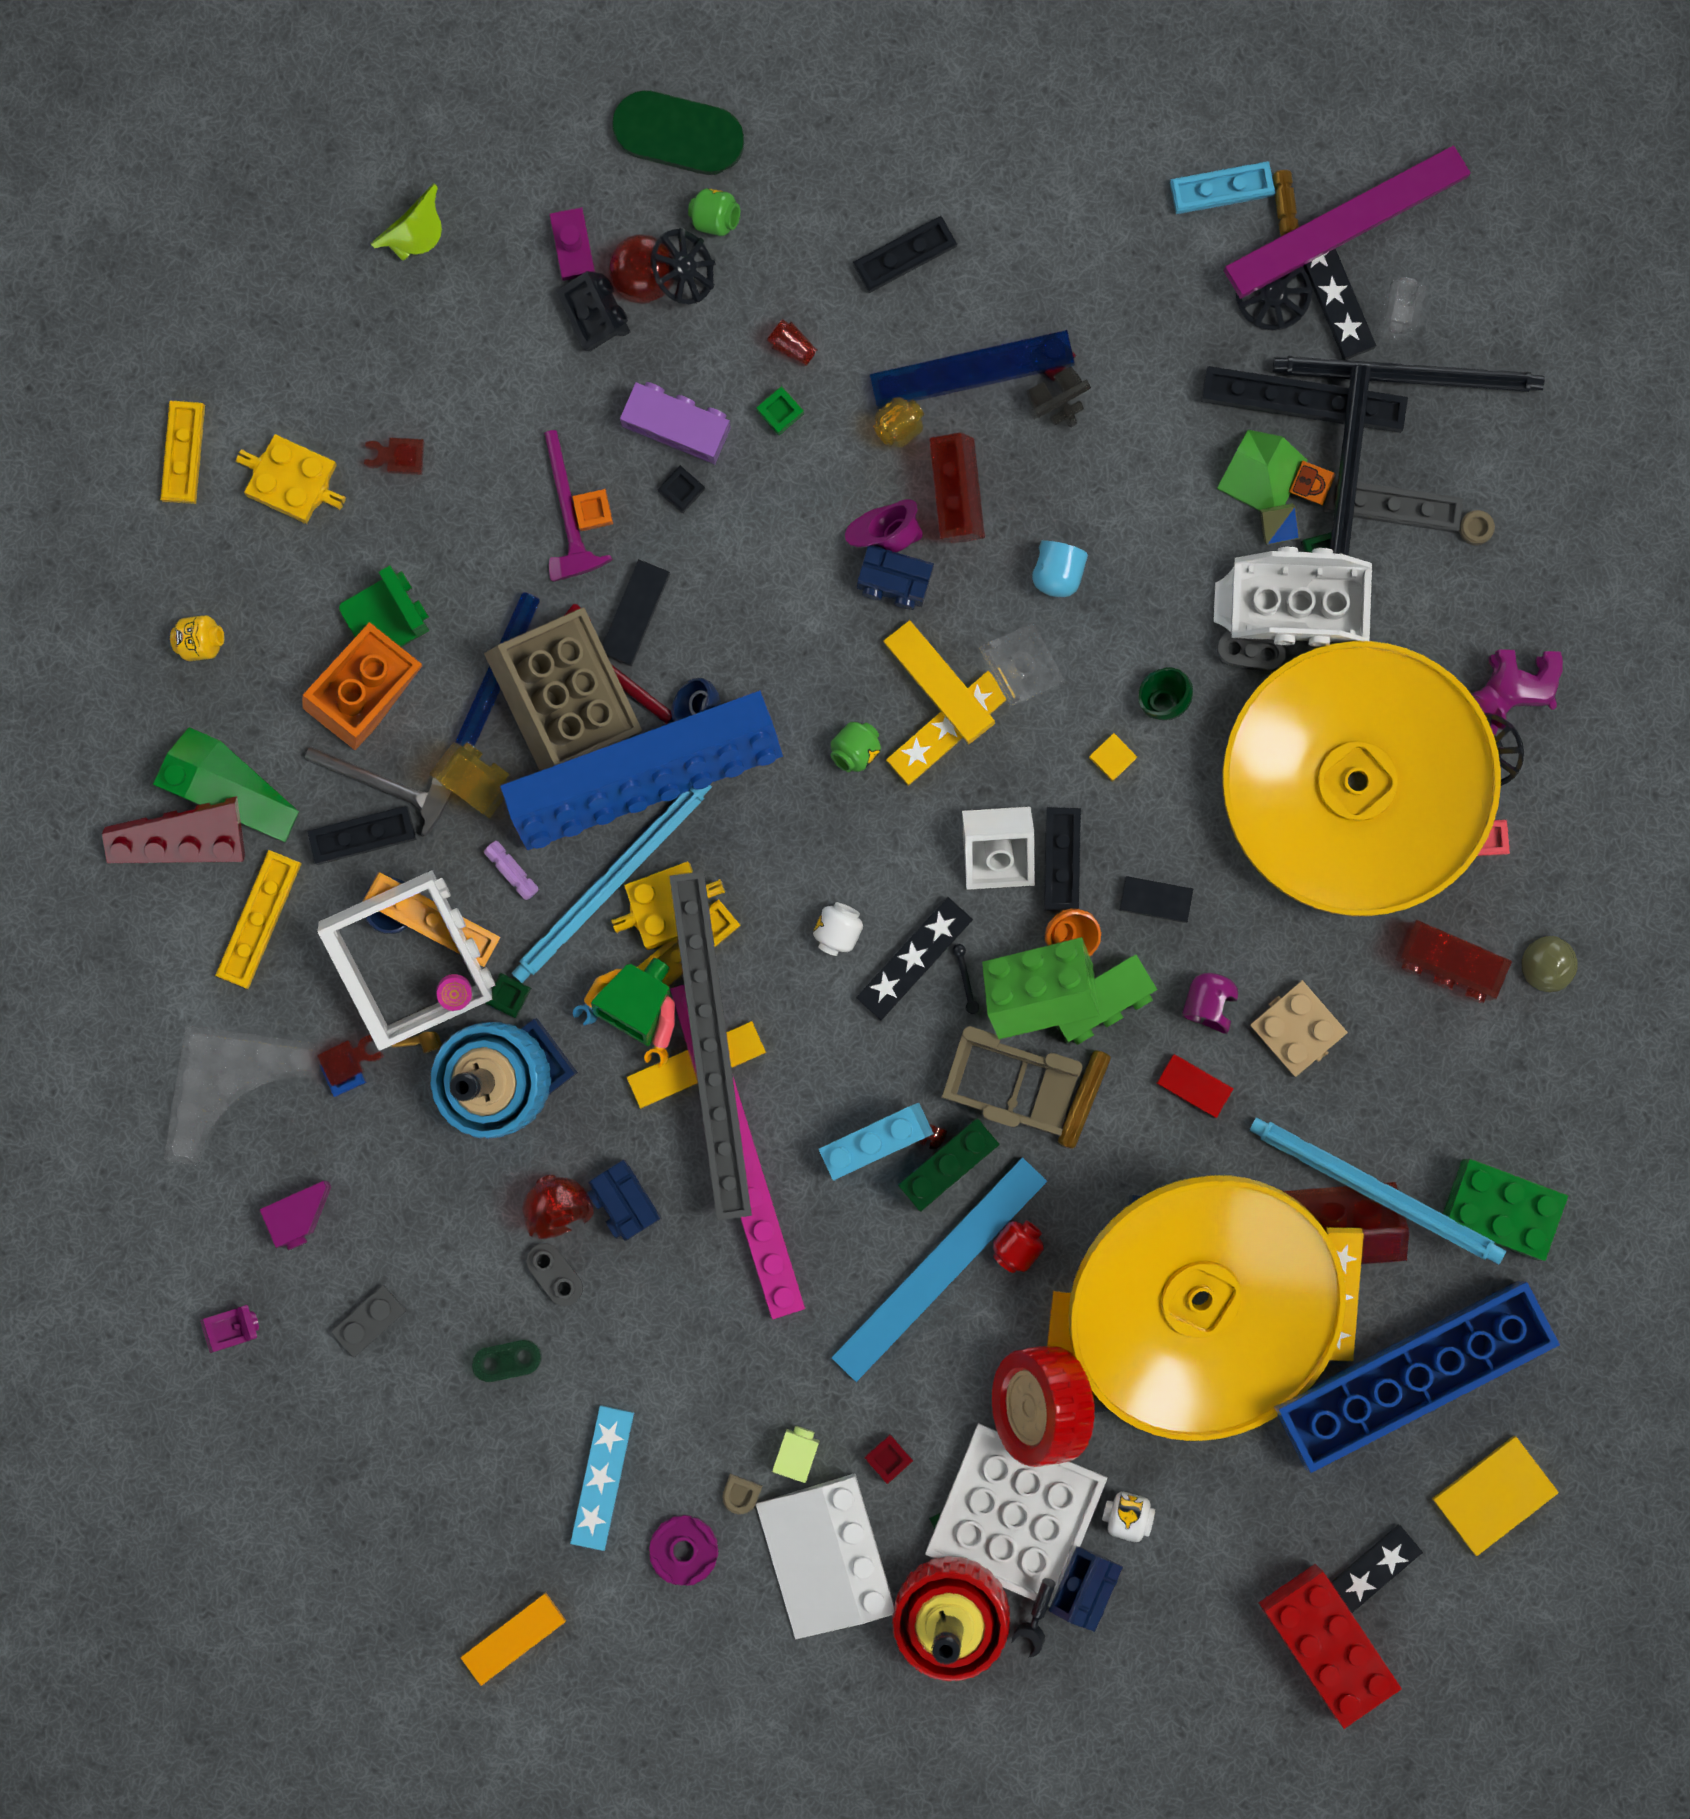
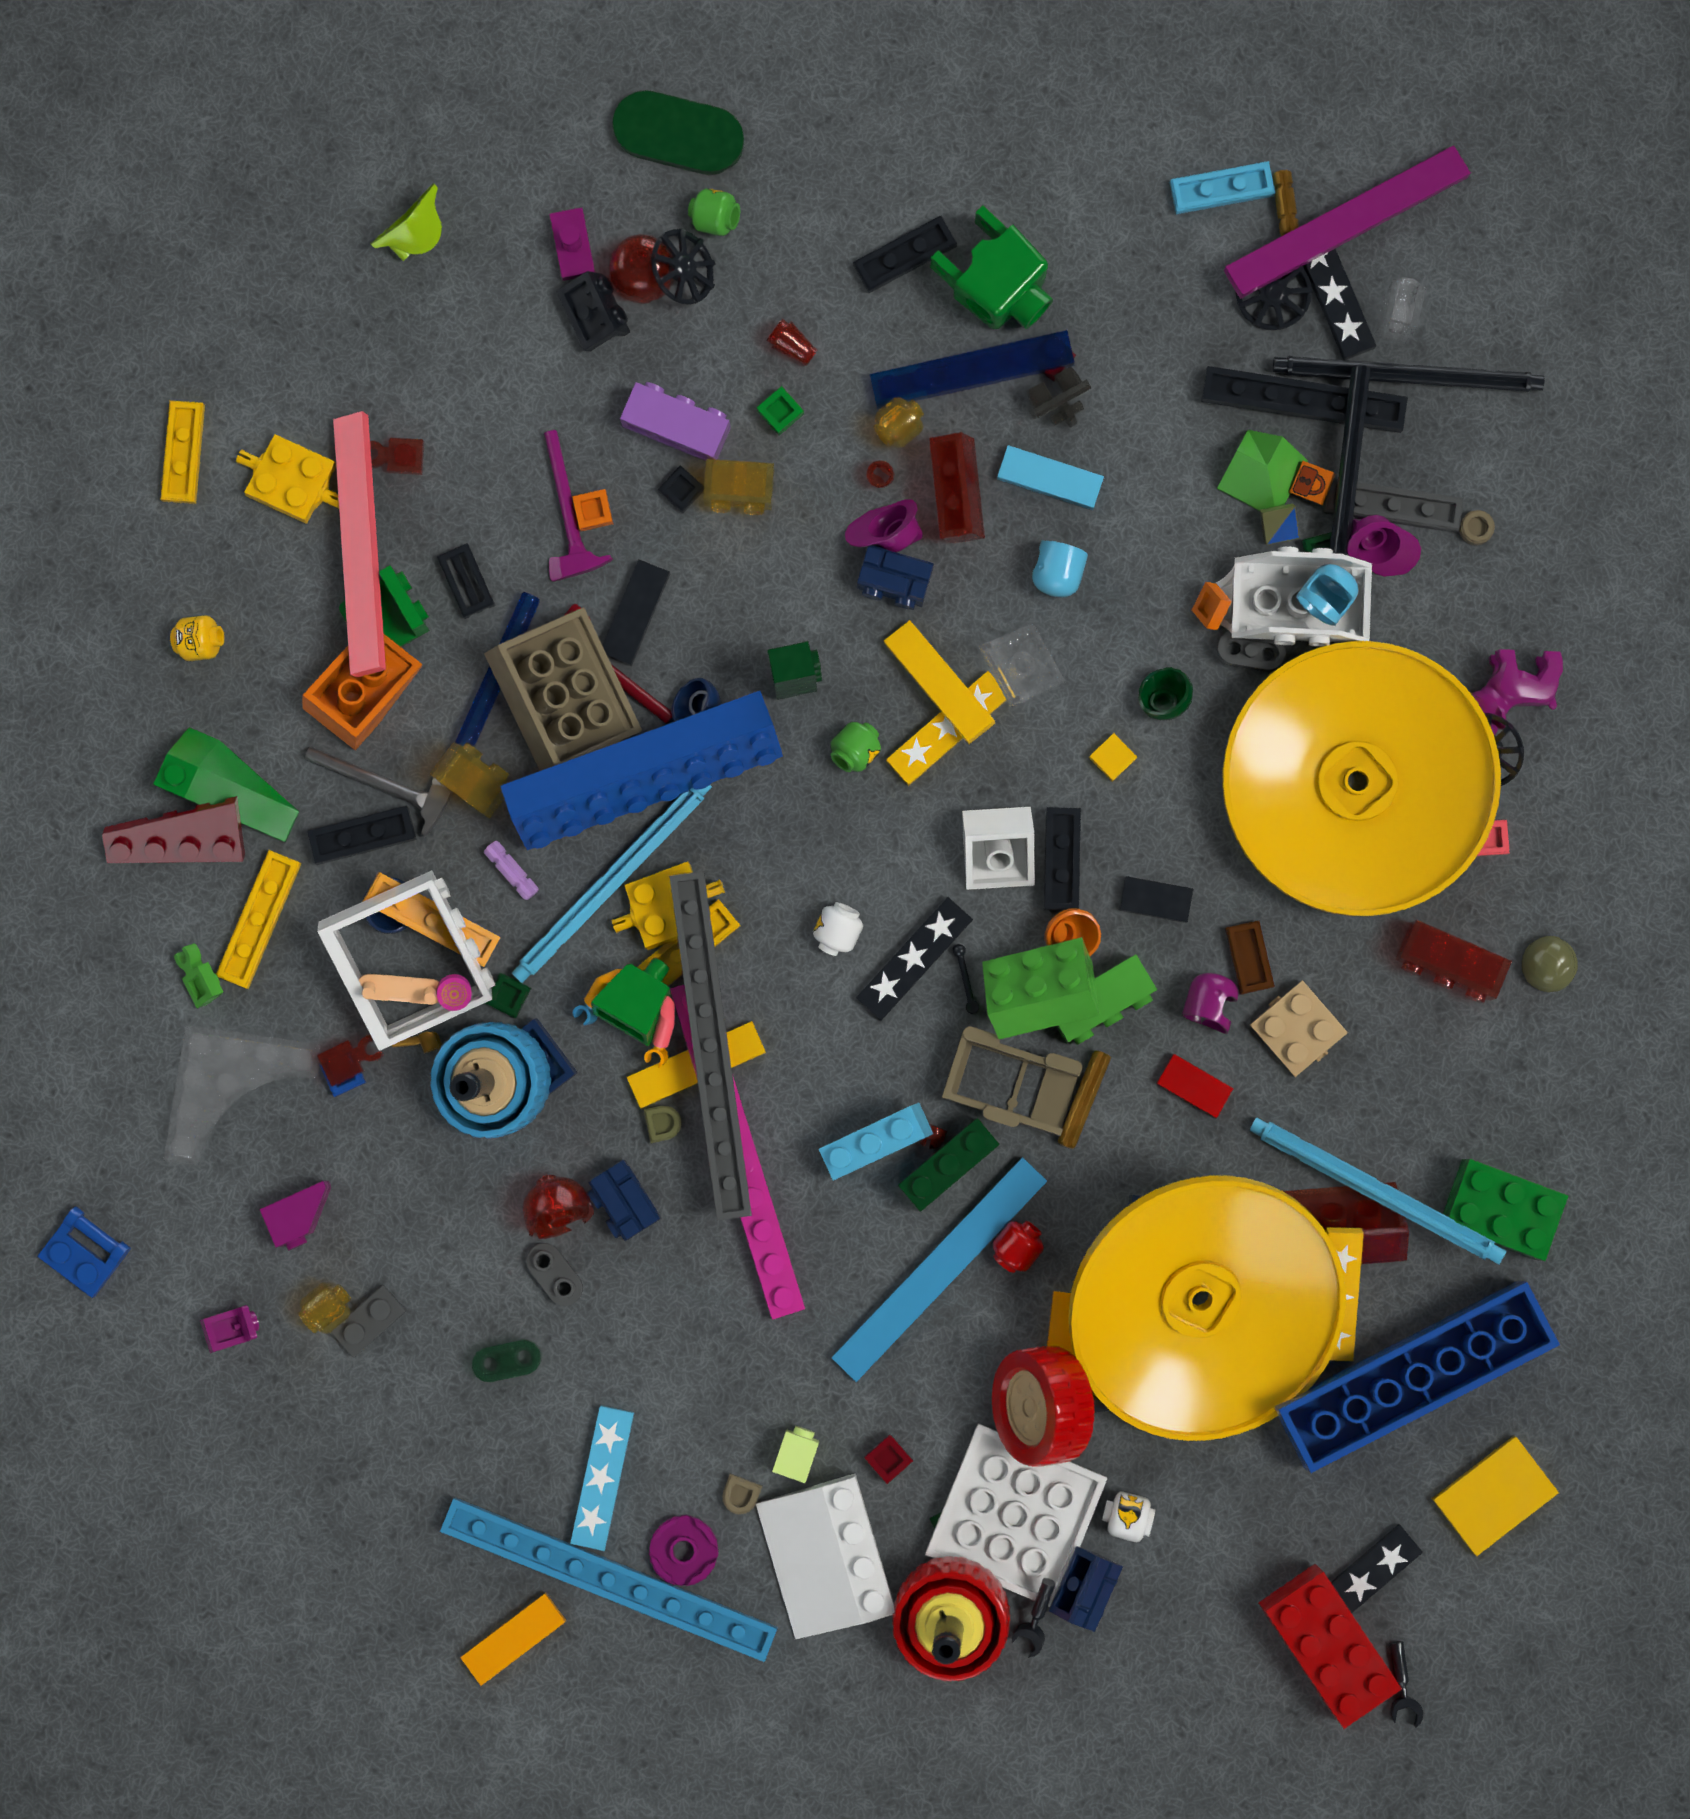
none -> blue plate [37,1206,131,1298]
none -> bright green plate [174,943,223,1009]
none -> clear yellow head [298,1282,351,1334]
none -> coral tile [333,411,386,677]
none -> light nougat piece [359,974,439,1005]
none -> black tile [437,543,496,619]
none -> dark azure plate [440,1498,778,1662]
none -> olive tile [644,1106,682,1143]
none -> clear yellow brick [703,459,775,515]
none -> dark green brick [767,641,822,700]
none -> clear red hinge [866,460,895,488]
none -> green piece [930,205,1053,329]
none -> medium azure tile [997,445,1104,510]
none -> orange plate [1192,582,1232,630]
none -> reddish brown tile [1225,920,1275,995]
none -> medium azure helmet [1296,564,1359,626]
none -> magenta piece [1347,515,1421,577]
none -> black piece [1390,1641,1423,1728]

